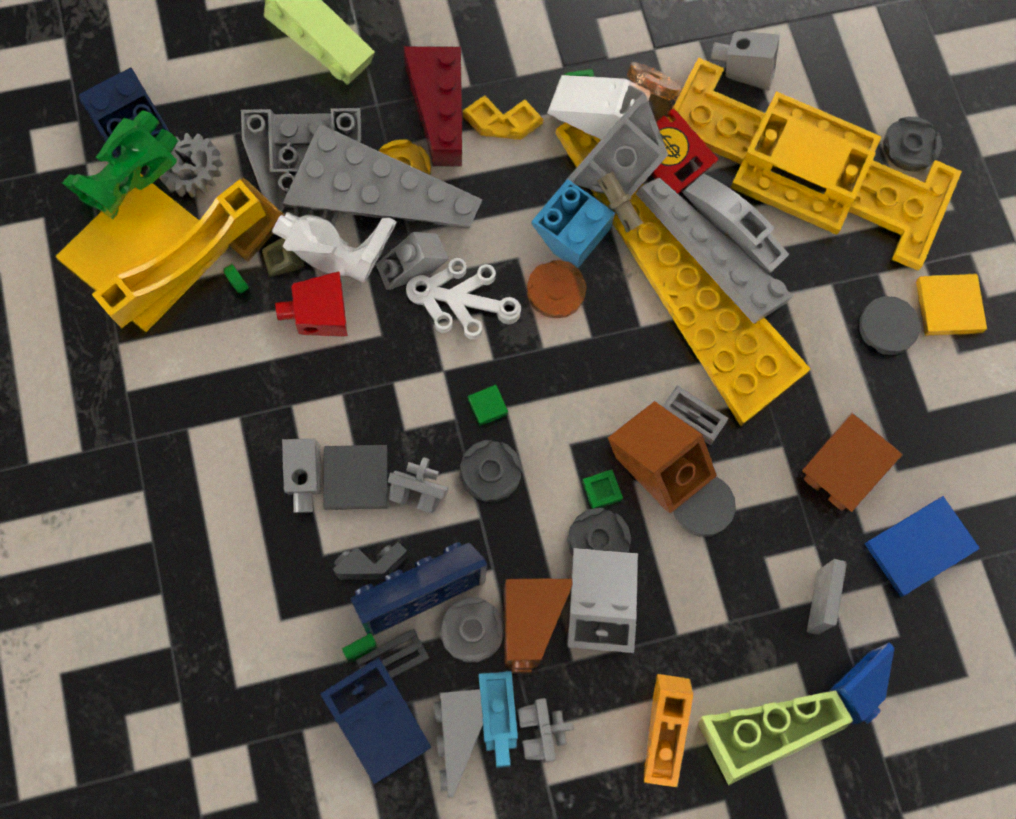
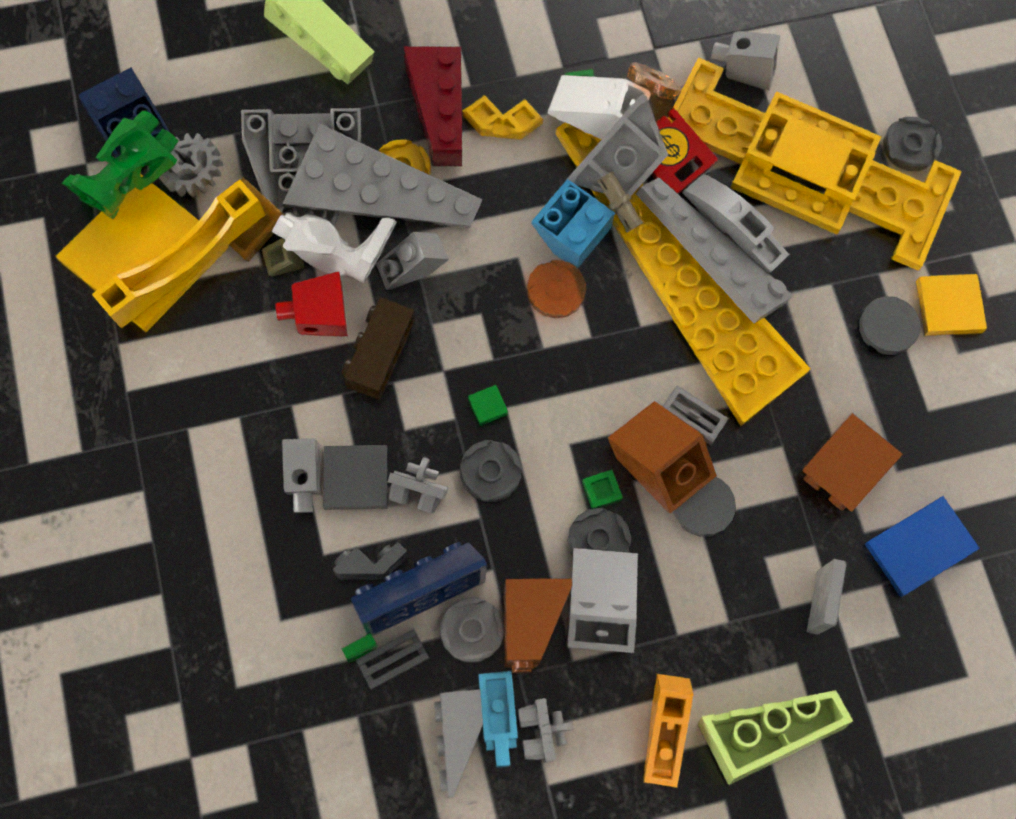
green tile [223,263,249,294] -> none
dark blue slope [320,658,432,784] -> none
white plant [406,258,521,339] -> none
blue slope [828,643,894,724] -> none
none -> dark brown brick [342,297,415,400]

